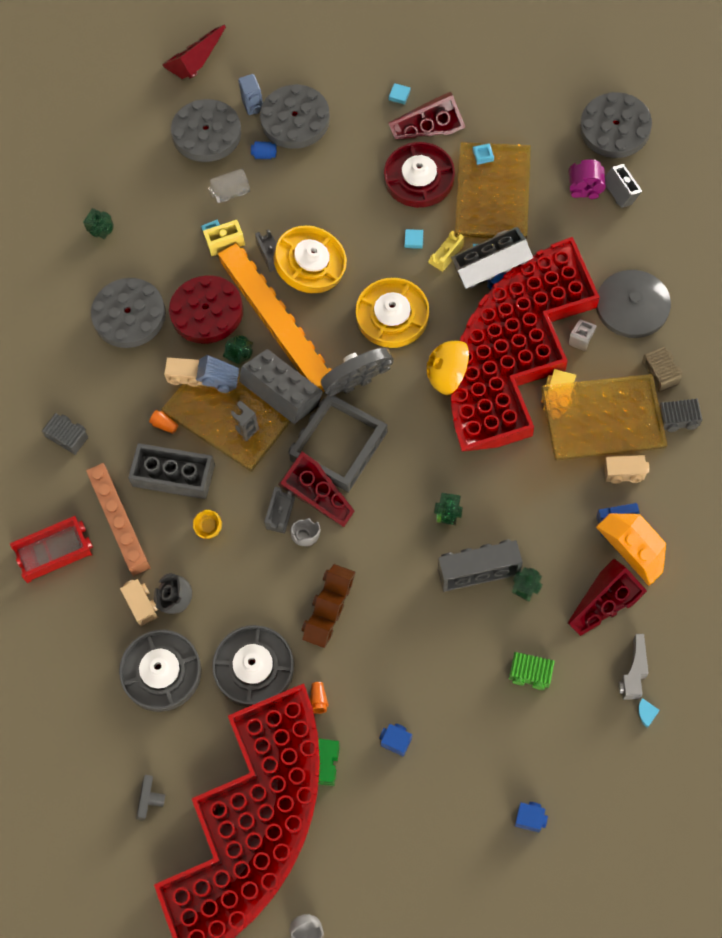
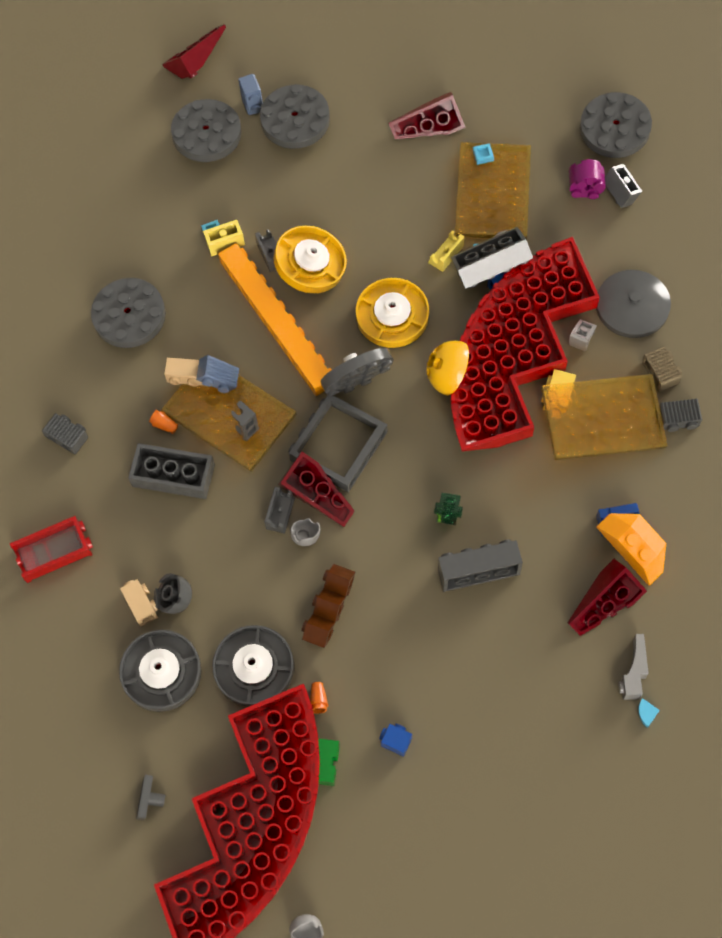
clear green brick [83,208,114,239] -> none
nougat arch [86,463,151,576] -> none
dark red piece [169,275,243,344] -> none
yellow hair [193,510,222,539] -> none
clear brick [208,168,250,203] -> none
clear green brick [223,335,253,364] -> none
dark grey brick [239,349,323,424] -> none
blue brick [251,141,277,159] -> none
dark red piece [384,142,455,208] -> none
medium azure tile [389,83,411,105] -> none
medium azure tile [405,229,423,249] -> none
bright green brick [509,652,555,690] -> none
clear green brick [512,567,543,602] -> none
blue brick [515,802,548,833] -> none
tan brick [604,455,649,484] -> none

